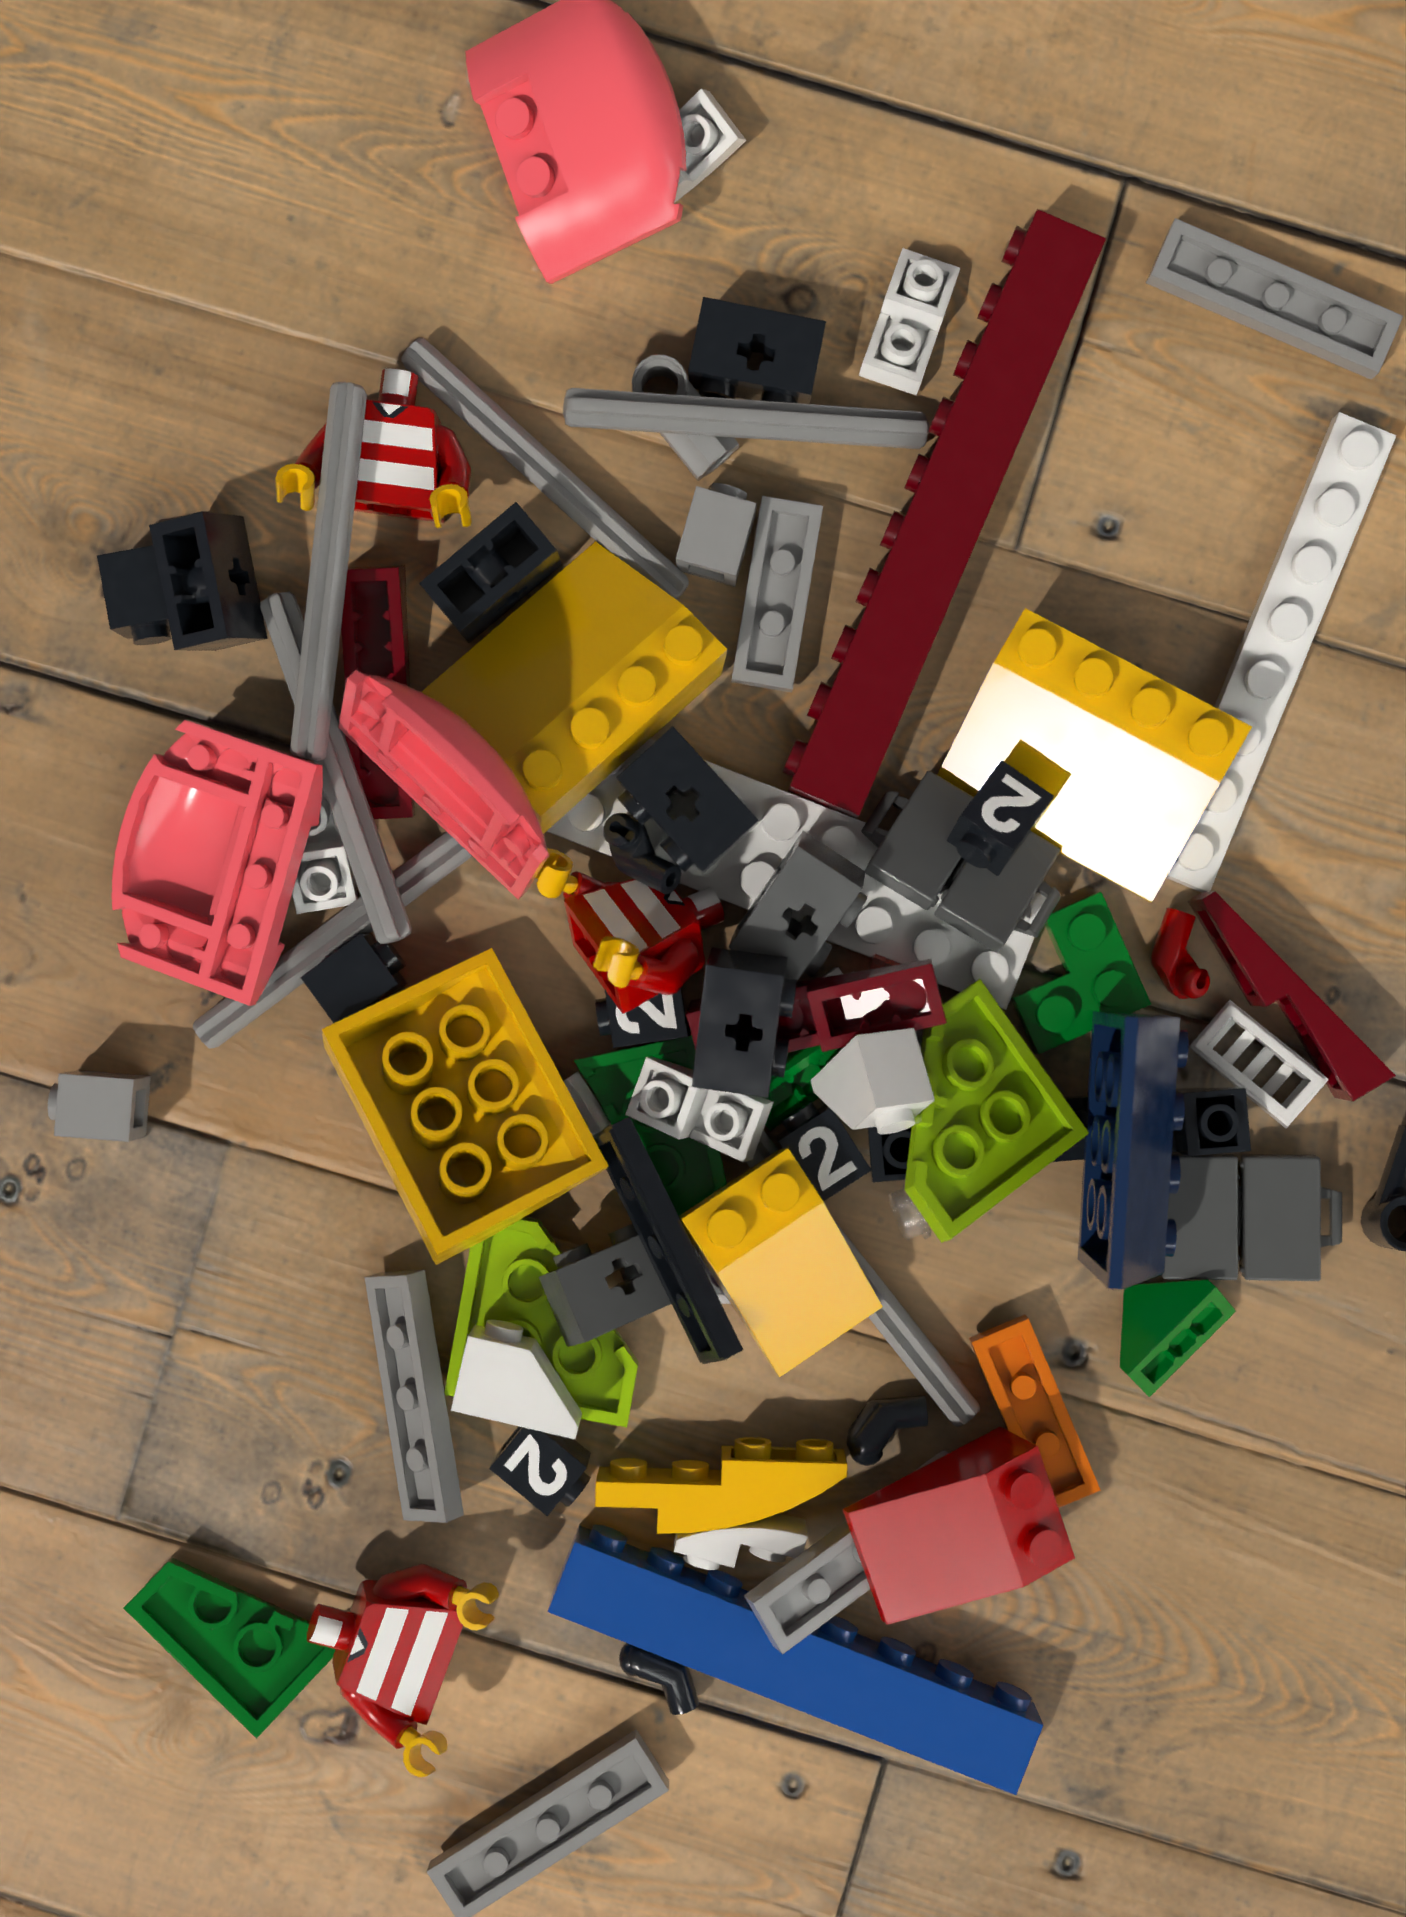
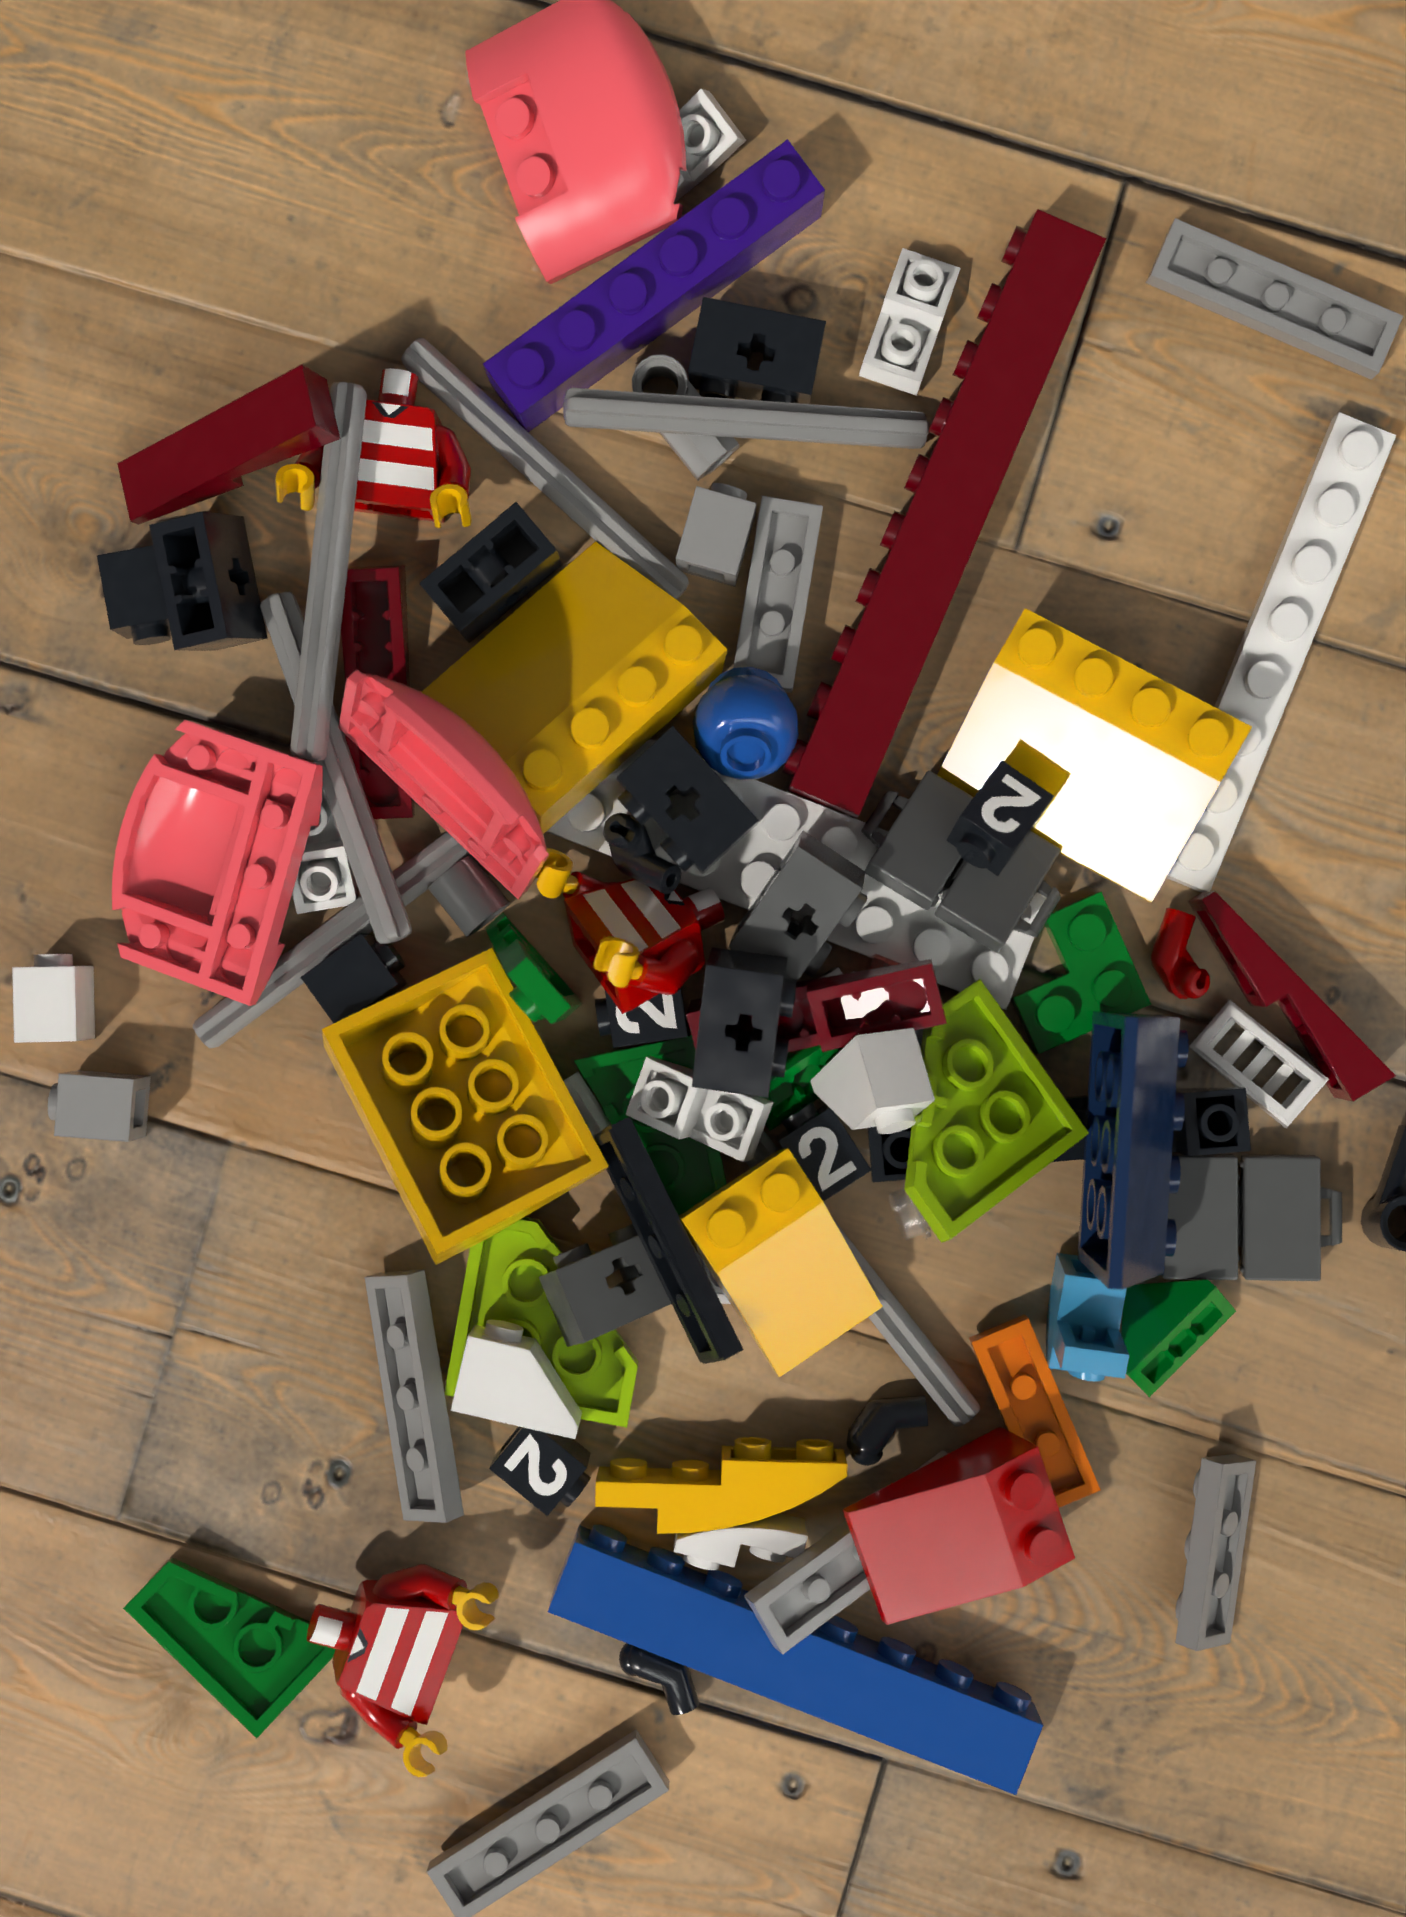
none -> white brick [12,954,95,1043]
none -> dark red slope [117,364,340,525]
none -> dark grey beam [428,855,510,937]
none -> dark purple brick [483,139,825,433]
none -> green wing [485,912,583,1024]
none -> blue piece [693,667,798,780]
none -> dark azure brick [1046,1253,1129,1381]
none -> light grey plate [1175,1454,1256,1651]

